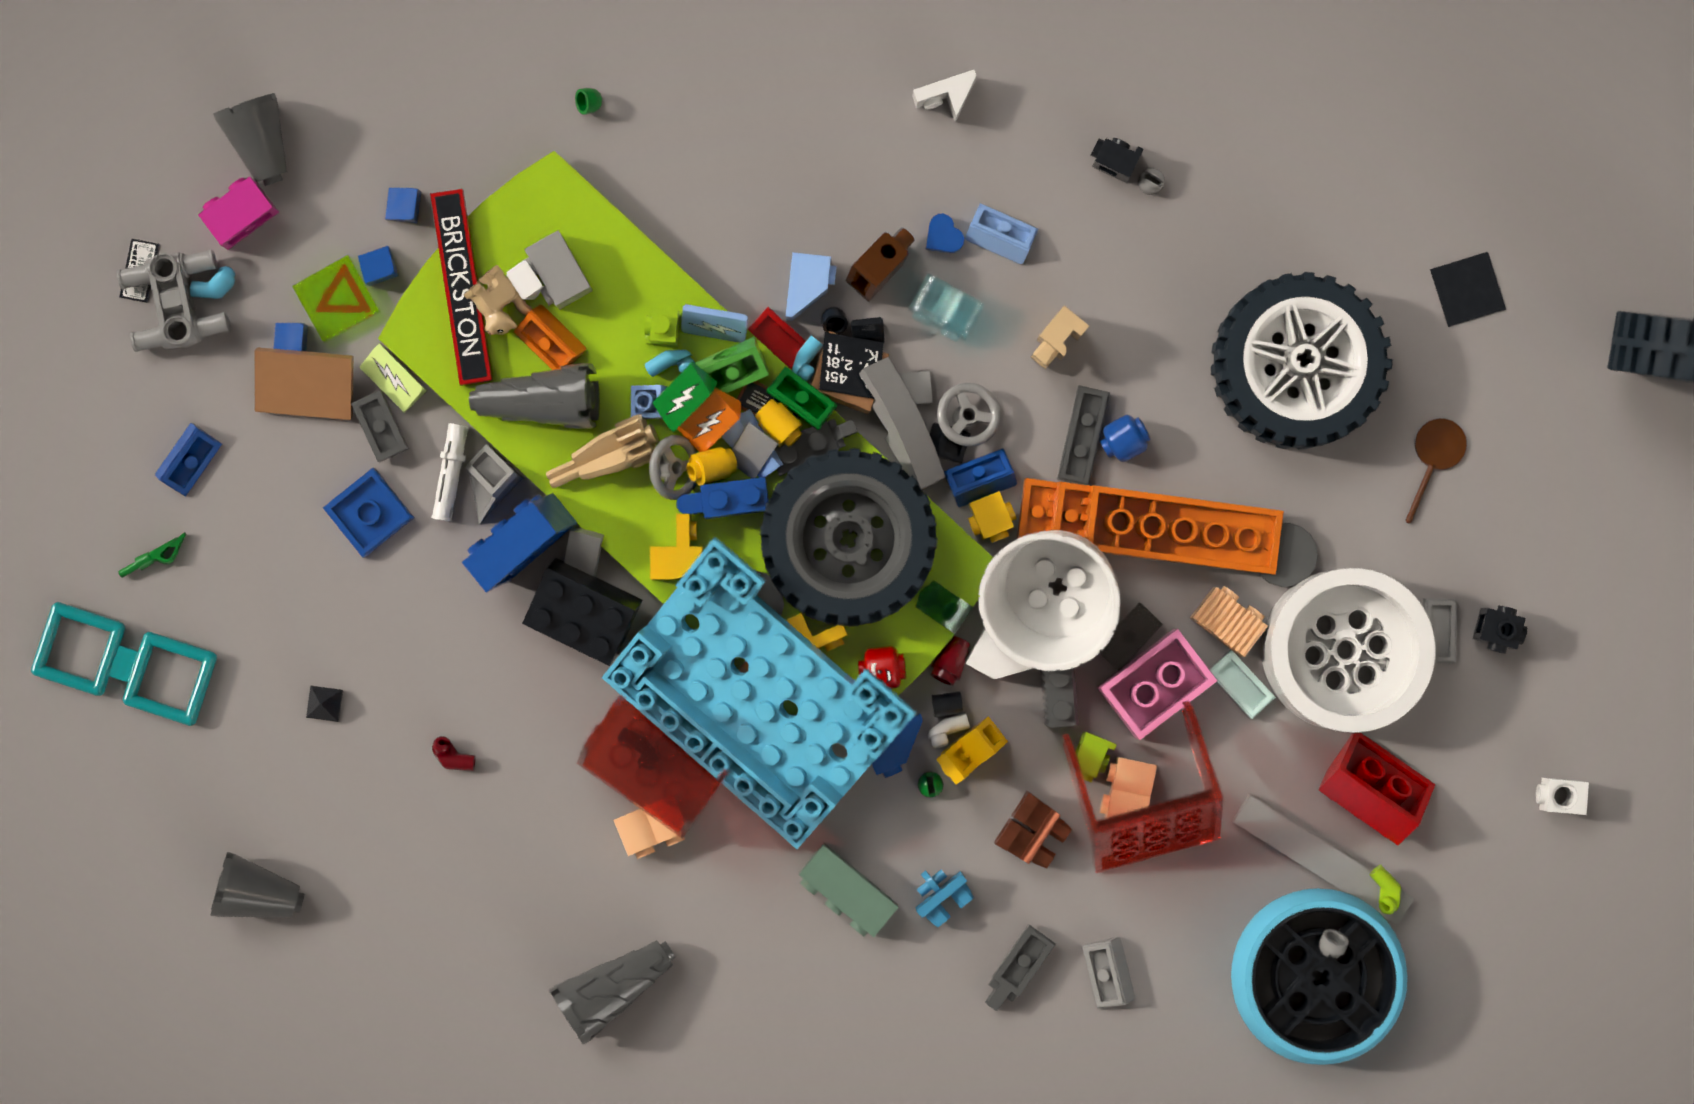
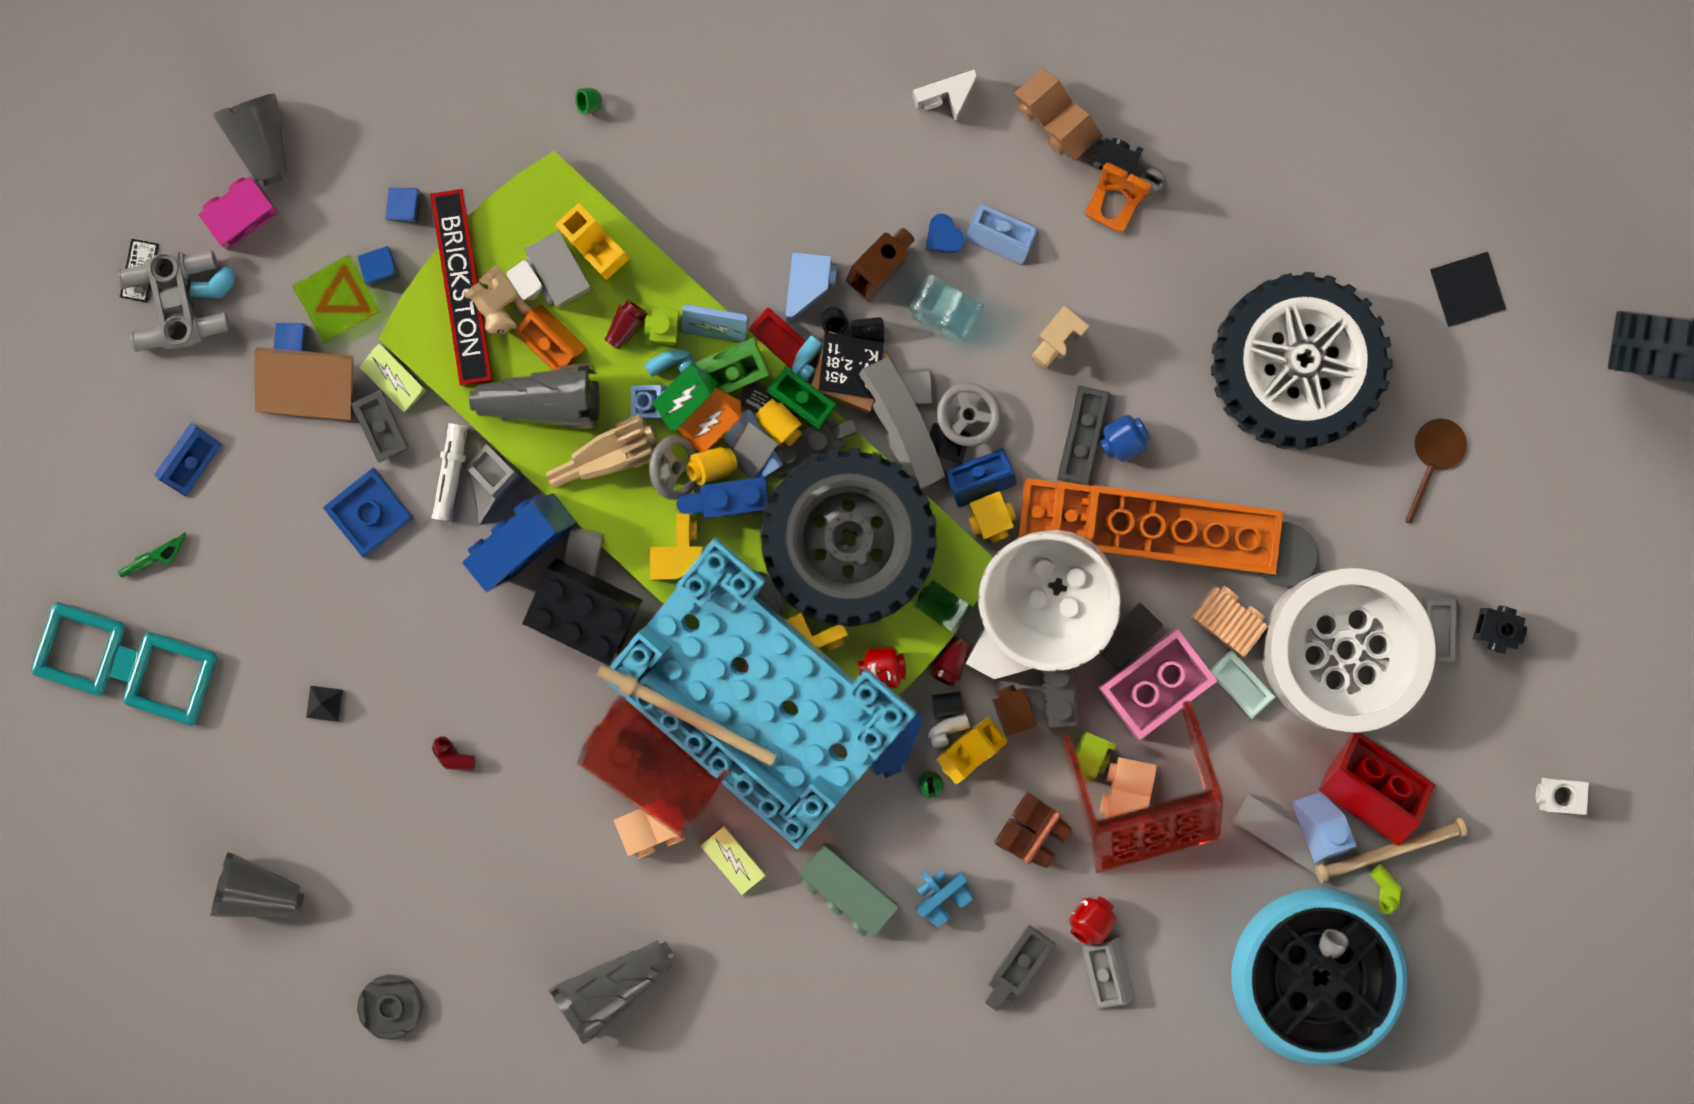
none -> dark grey tile [357,974,423,1040]
none -> yellow brick [555,203,630,280]
none -> tan bar [596,664,777,766]
none -> dark red cone [604,299,648,350]
none -> yellowish green slope [700,825,766,895]
none -> reddish brown brick [991,684,1037,736]
none -> medium nougat brick [1014,68,1103,161]
none -> red head [1069,896,1117,946]
none -> orange piece [1085,162,1152,233]
none -> light blue slope [1291,792,1356,863]
none -> tan bar [1315,818,1467,884]

